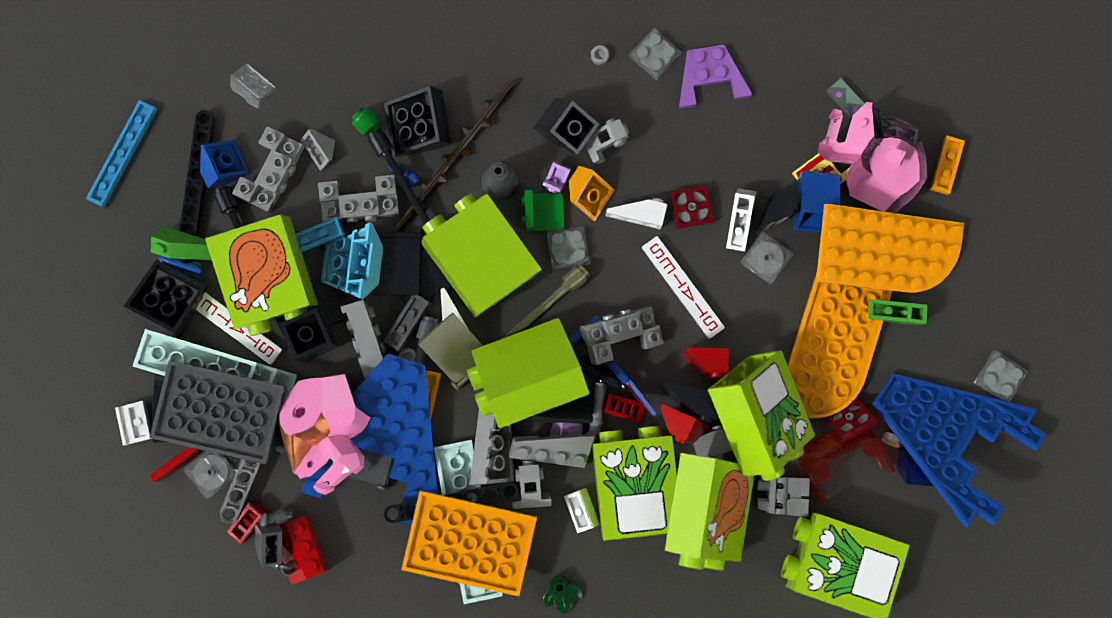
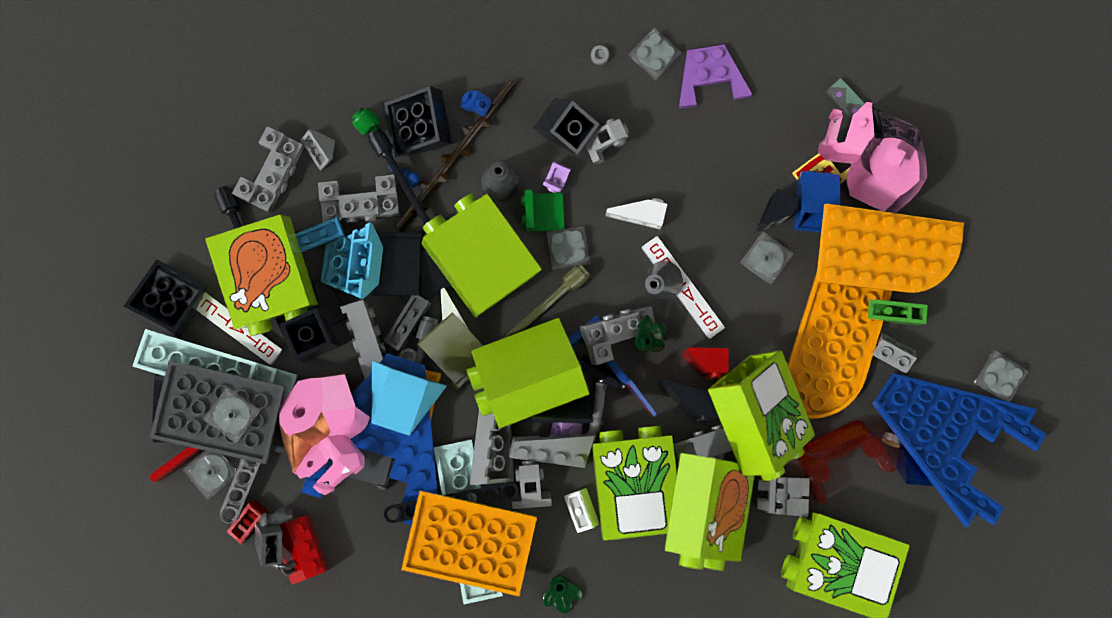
dark azure tile [85,99,158,208] -> none
white plate [115,401,152,446] -> none
bright green slope [151,225,212,260] -> none
blue piece [158,255,204,281] -> none
black beam [179,110,215,236] -> none
blue slope [200,140,250,189] -> none
clear bracket [230,64,275,109] -> none
light orange slope [569,166,614,221] -> none
red slope [603,394,645,423] -> none
red slope [661,404,709,445] -> none
dark red piece [669,185,714,229] -> none
white slope [726,188,757,251] -> none
dark red piece [824,397,878,442] -> none
light orange plate [930,135,965,195] -> none
none -> clear piece [203,387,261,443]
none -> medium azure wedge [372,361,447,435]
none -> blue bracket [460,91,492,116]
none -> dark green plate [634,315,666,353]
none -> dark grey cone [645,261,683,299]
none -> light grey bracket [873,332,917,373]

